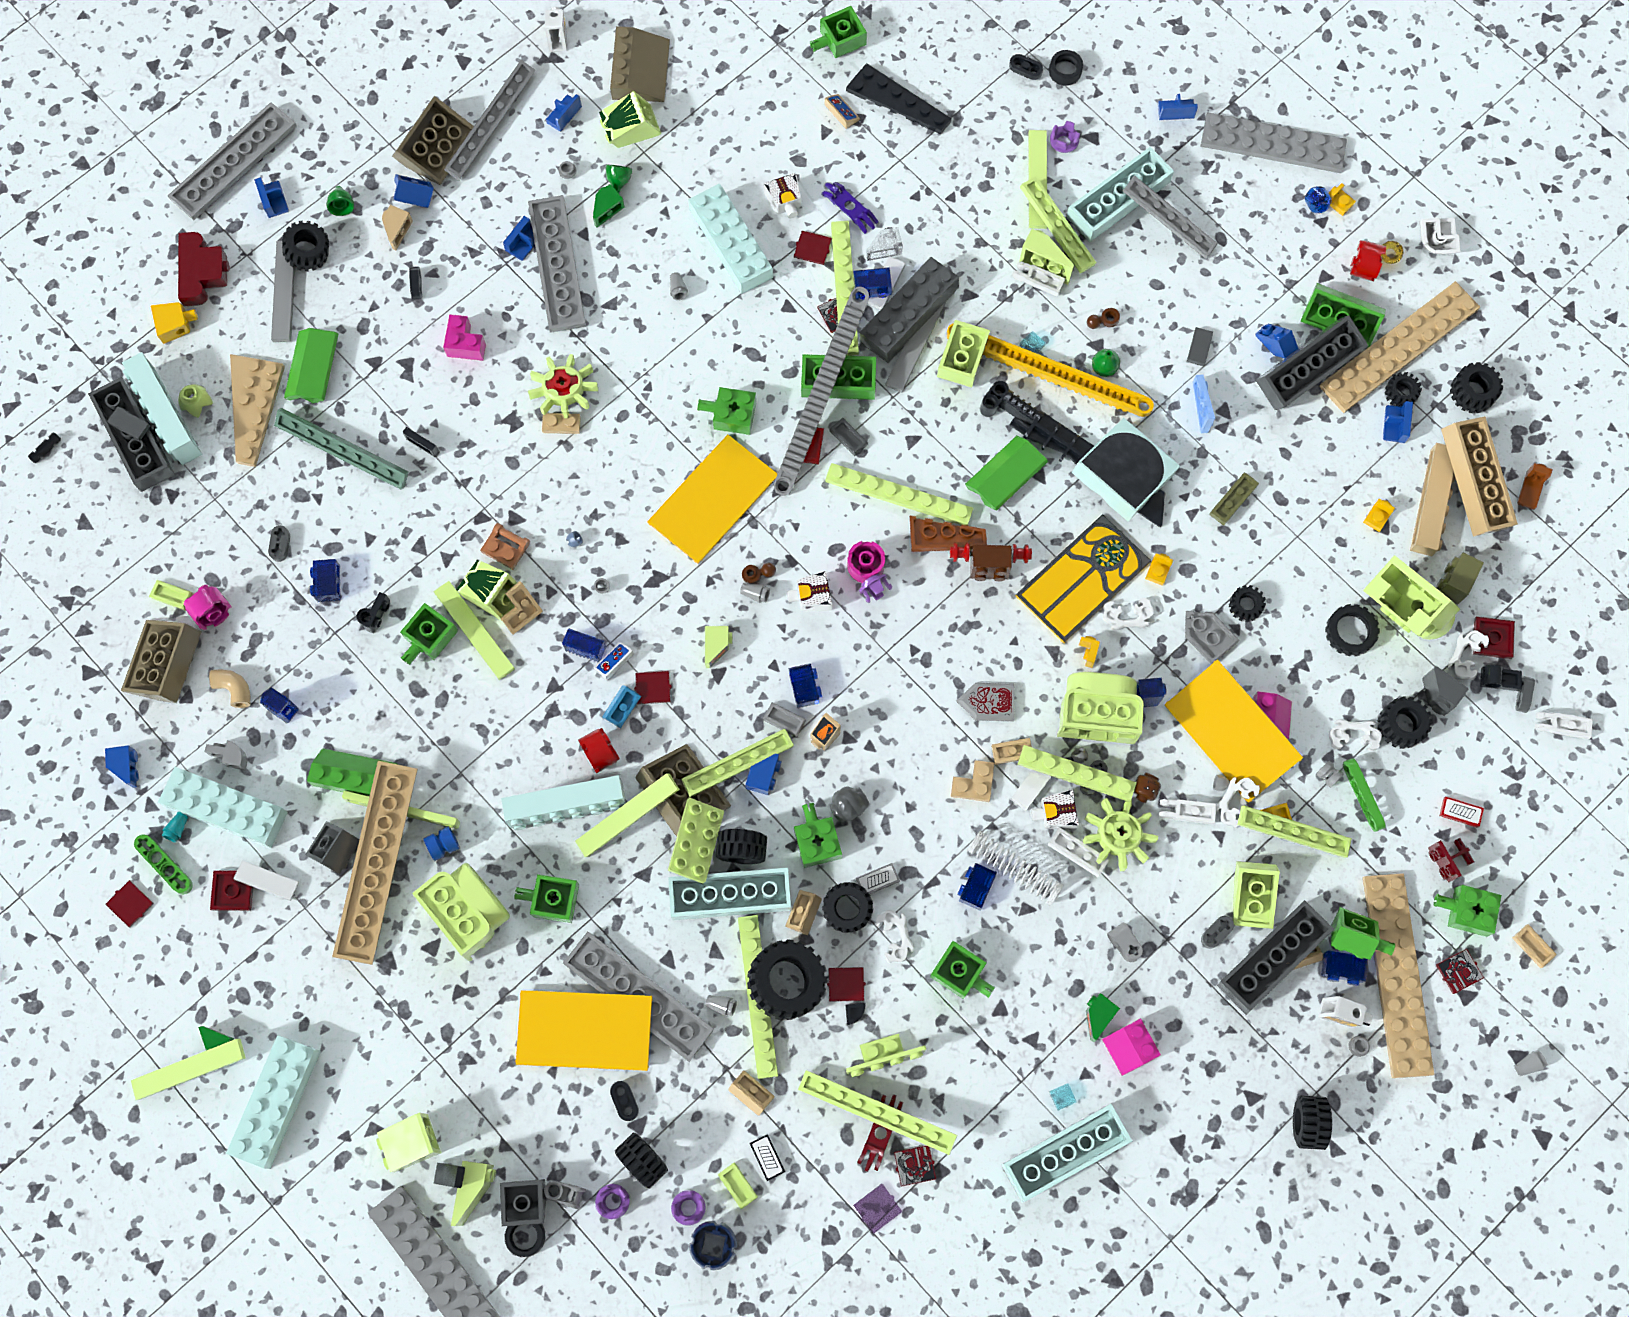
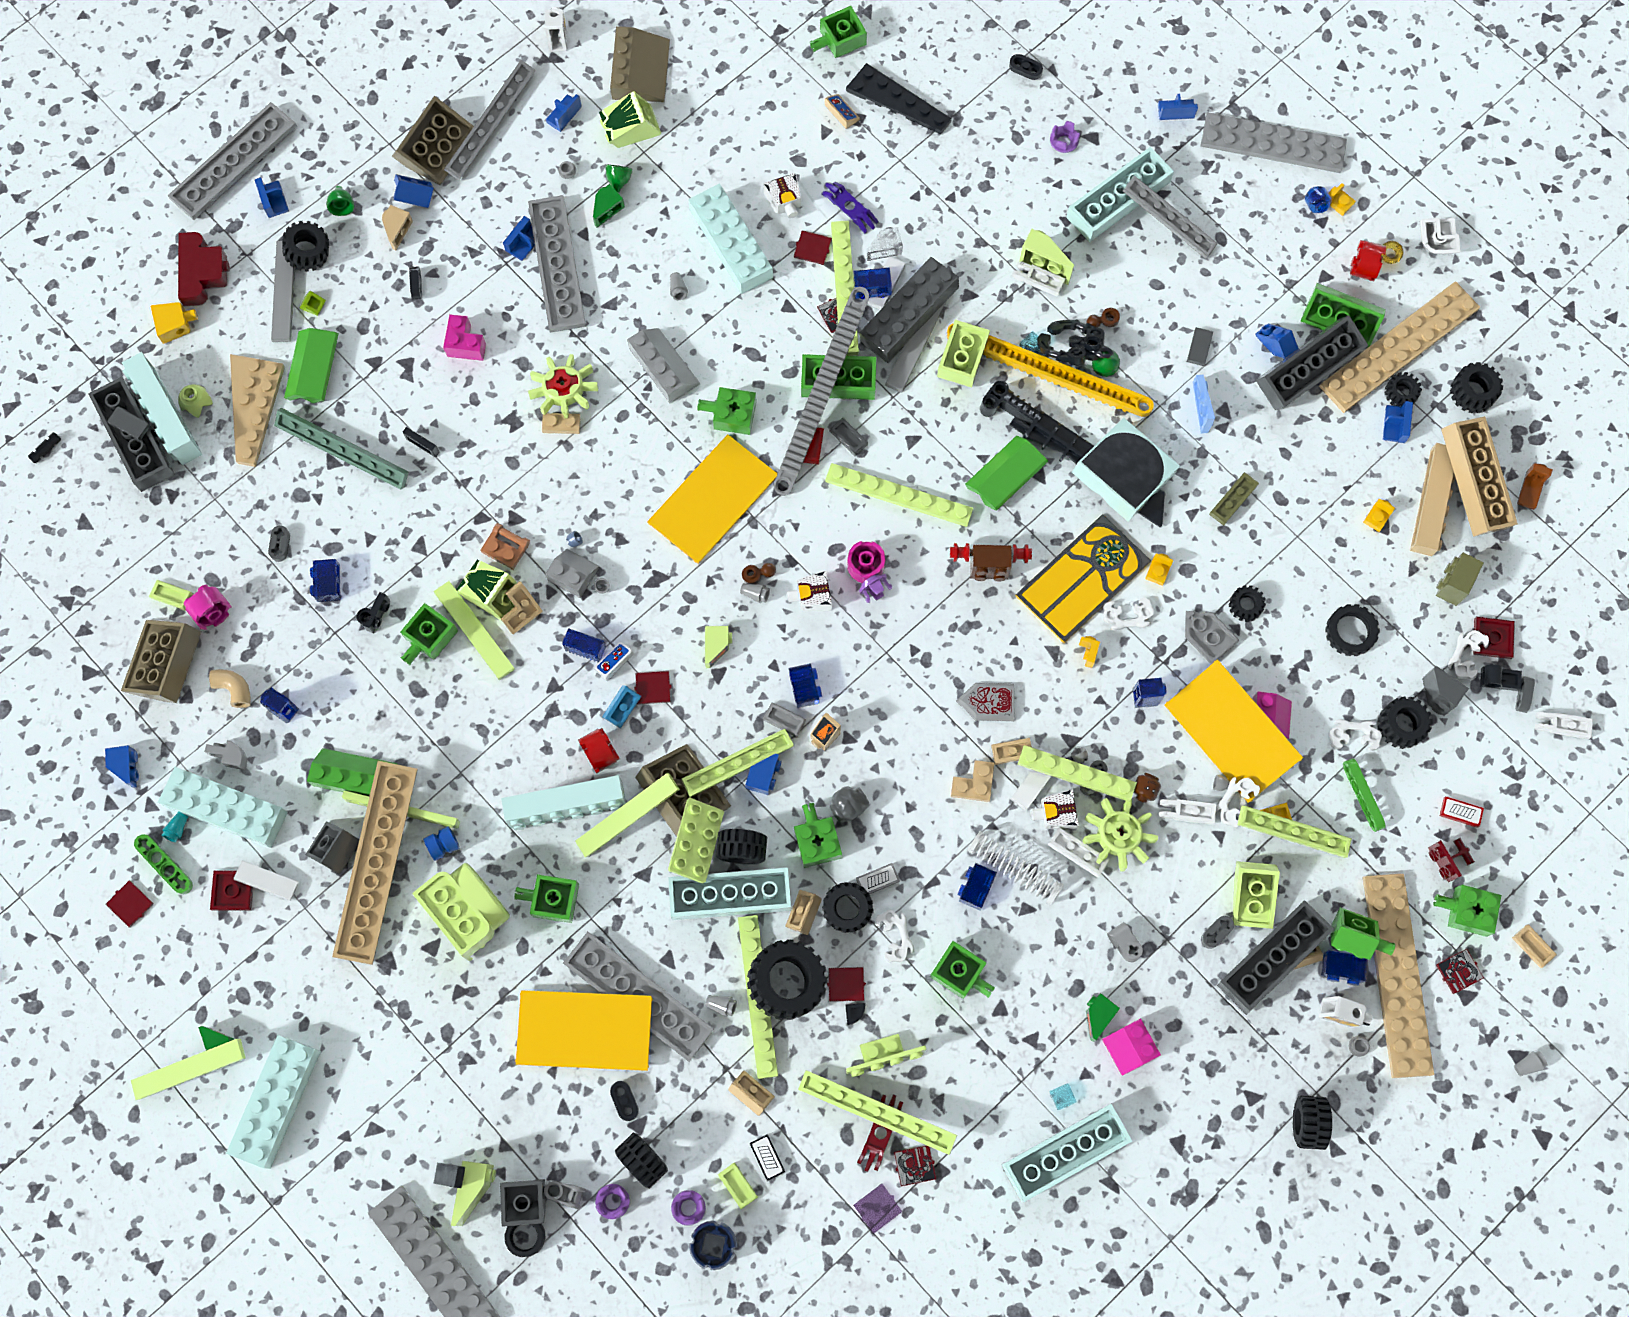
yellowish green slope [376,1113,441,1173] -> none
dark orange wing [909,515,987,552] -> none
yellowish green plate [1020,177,1097,274] -> none
yellowish green tile [1028,130,1047,229] -> none
black tyre [1049,50,1083,86] -> none
yellowish green brick [1057,672,1144,744] -> none
light grey wheel [1316,760,1344,788] -> none
yellowish green brick [1363,555,1460,640] -> none
none -> lime slope [299,291,326,316]
none -> light grey slope [545,549,600,598]
none -> light grey slope [627,328,700,404]
none -> black piece [1037,319,1114,366]

